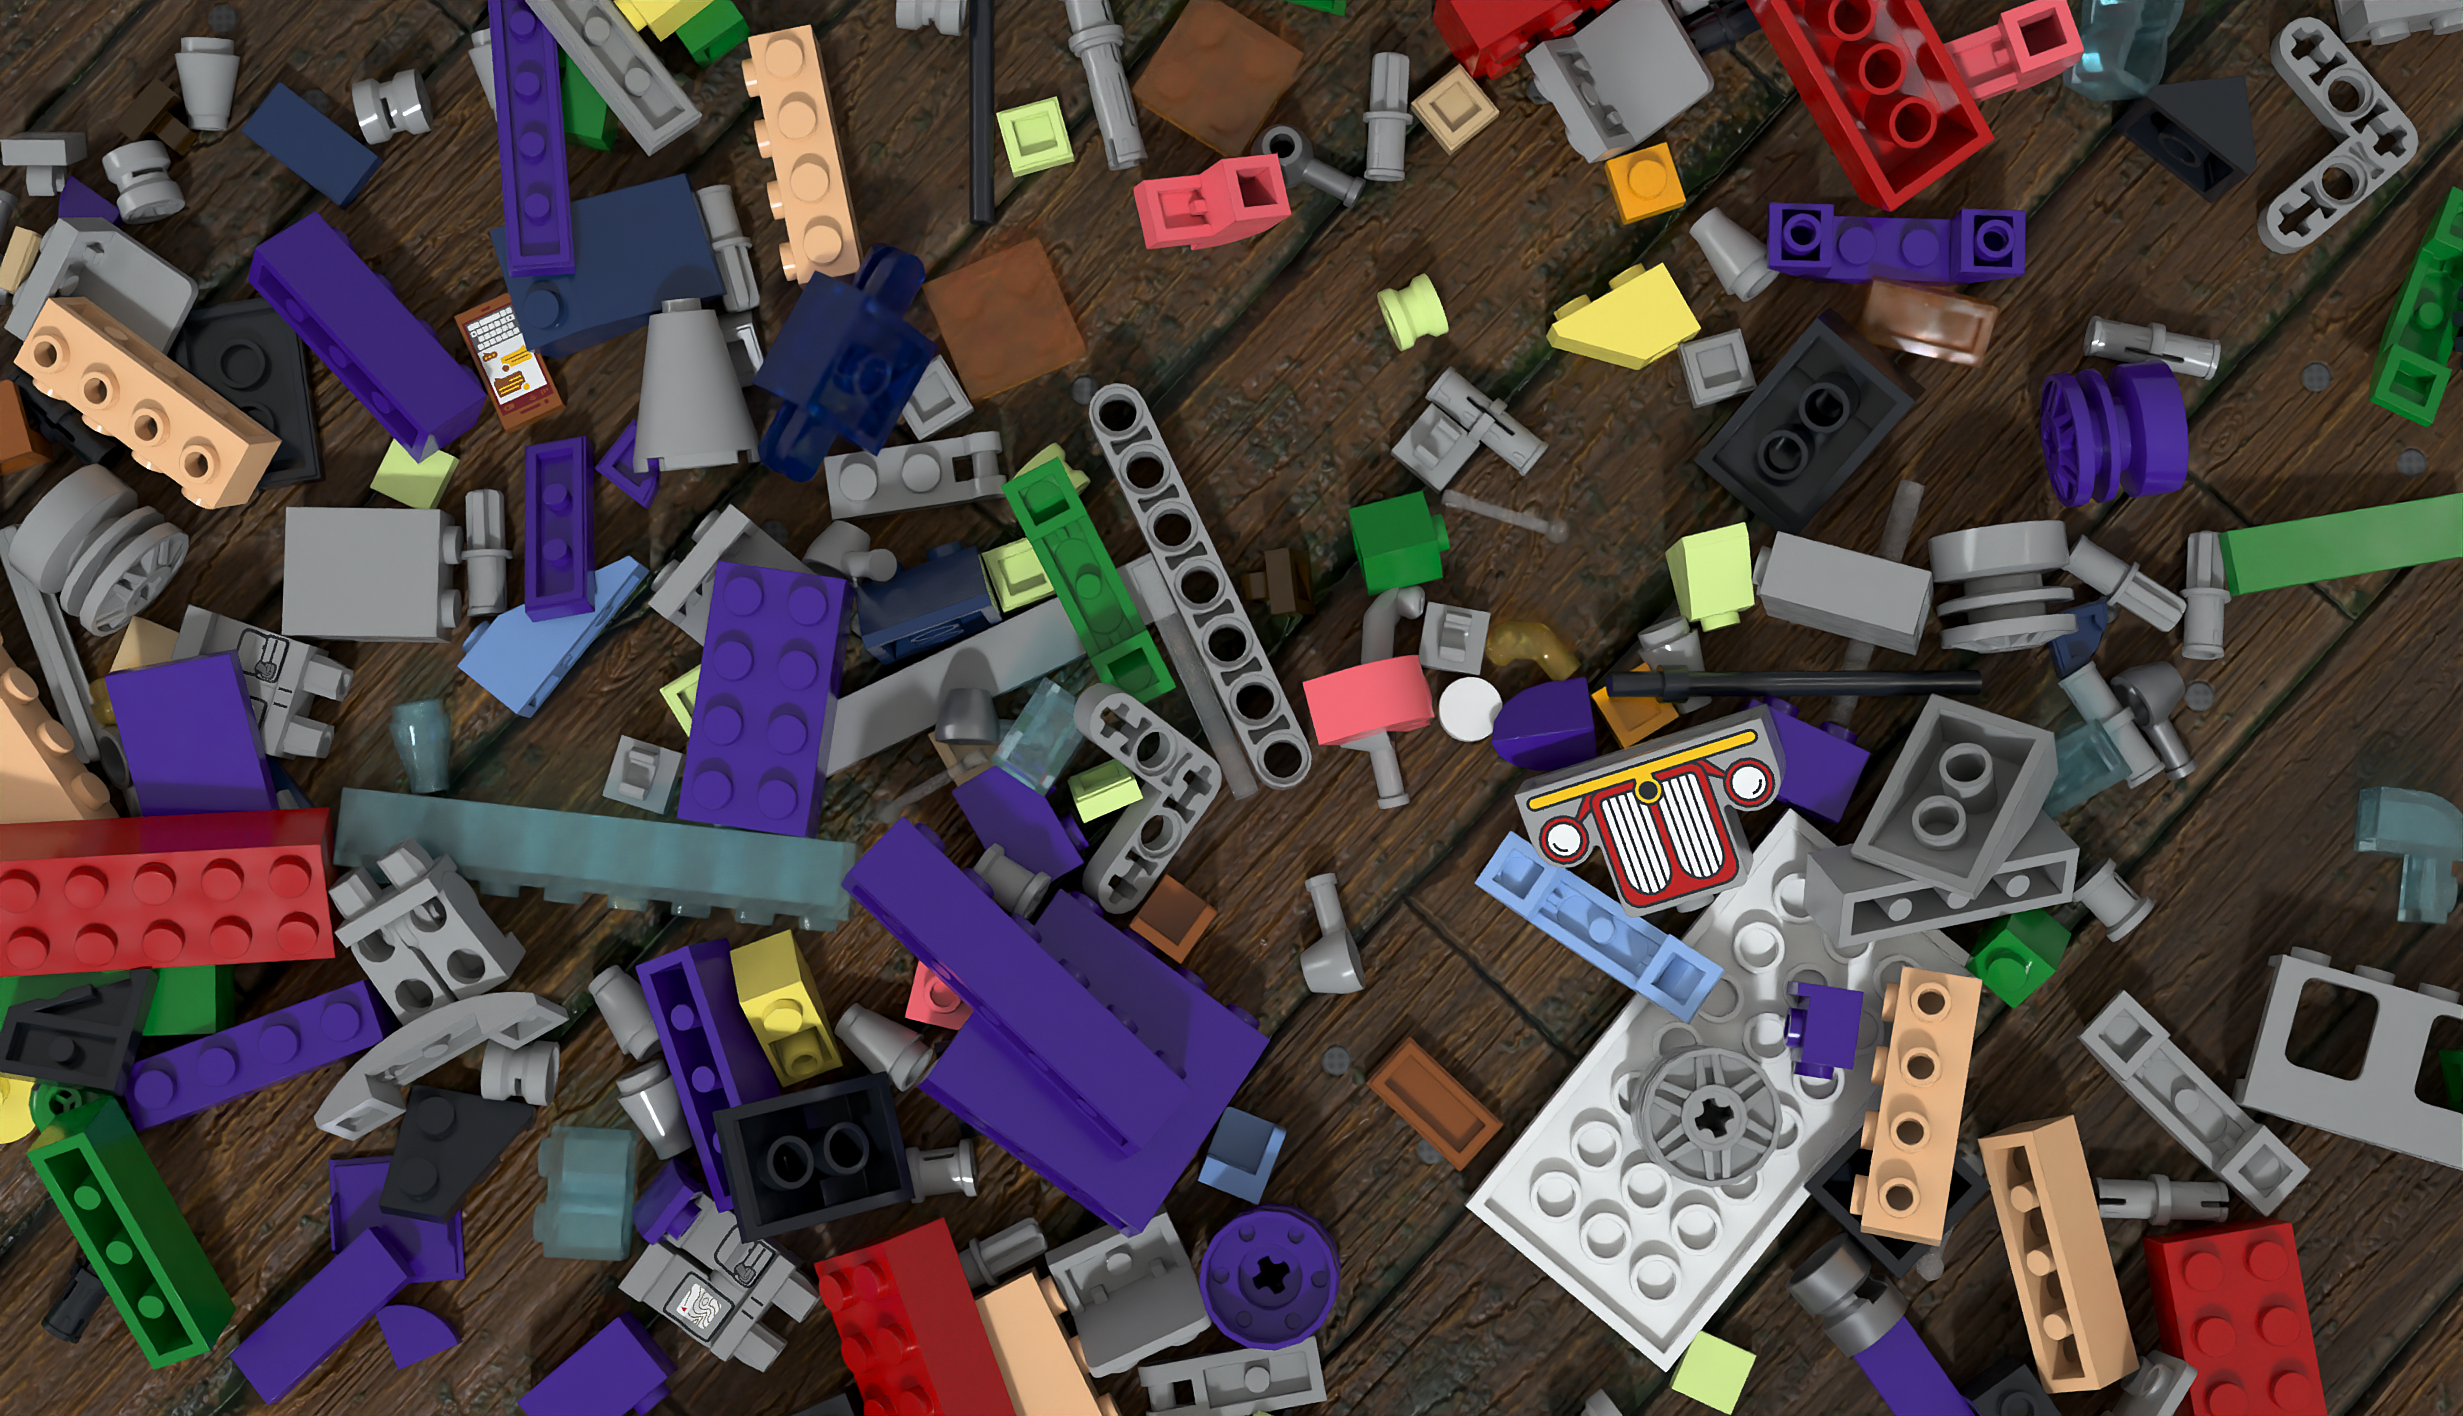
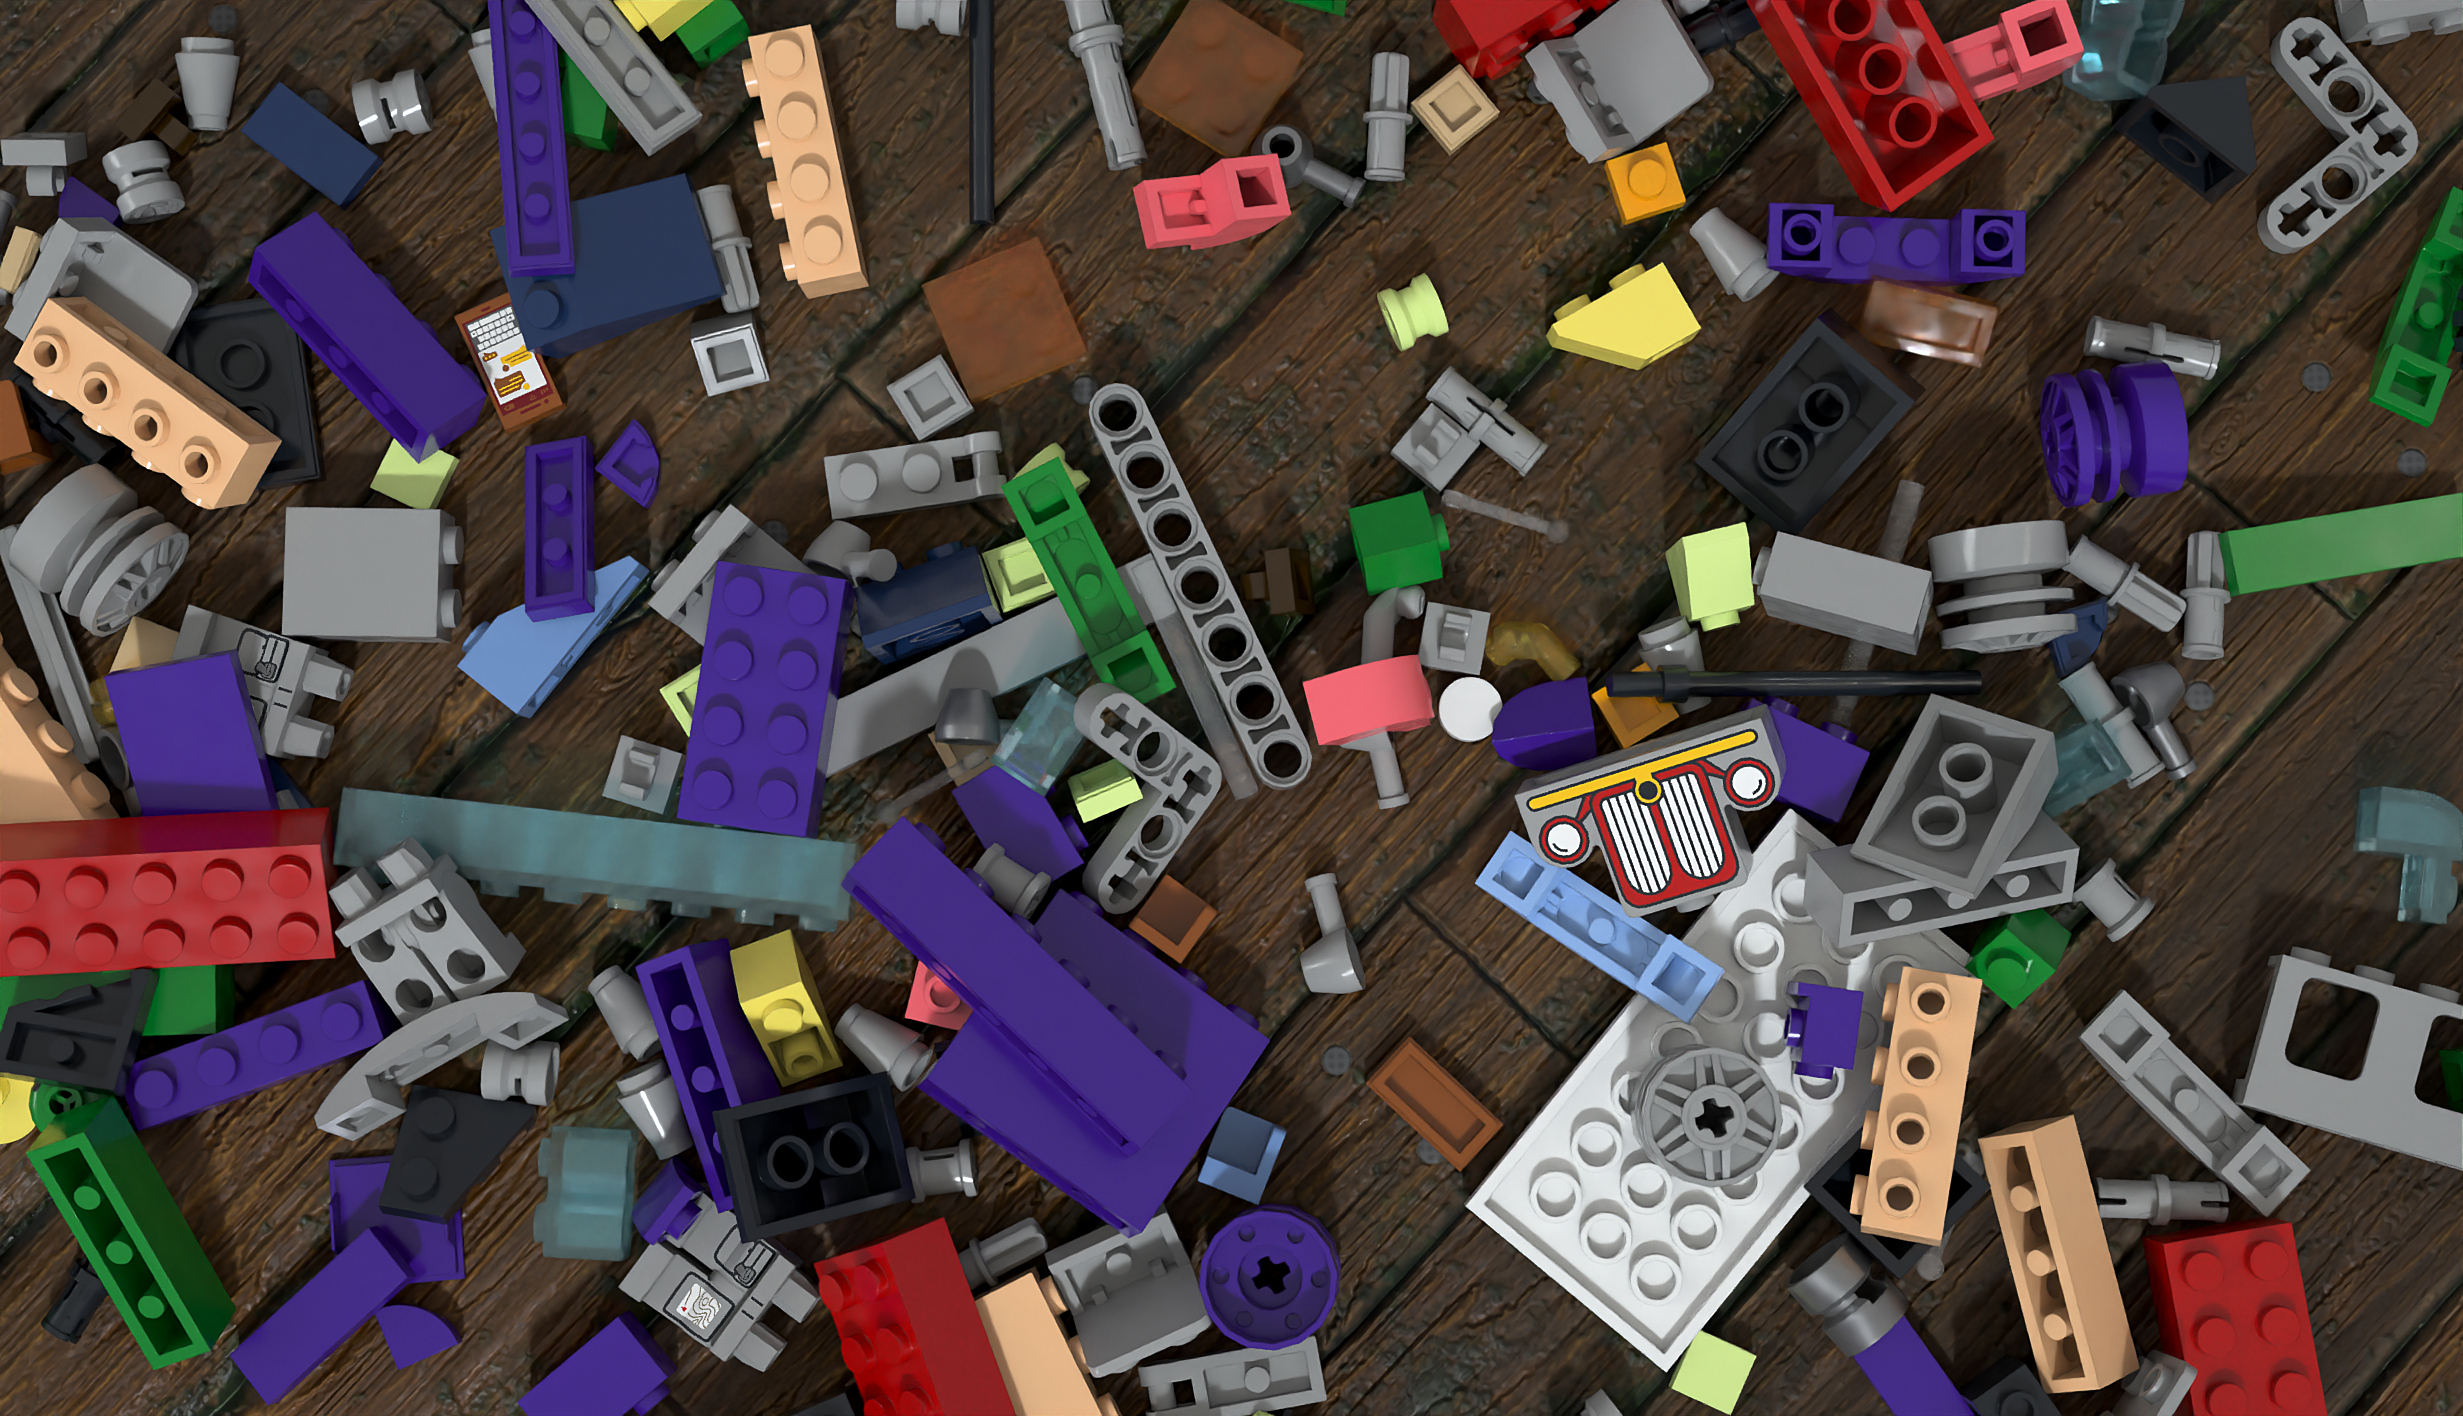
clear light blue cone [387,698,451,794] -> none
light grey axle [461,489,513,617] -> none
light grey cone [633,298,763,473] -> none
clear blue brick [752,242,939,482] -> none
yellowish green tile [996,96,1074,178] -> none
light grey tile [1677,328,1757,409] -> none

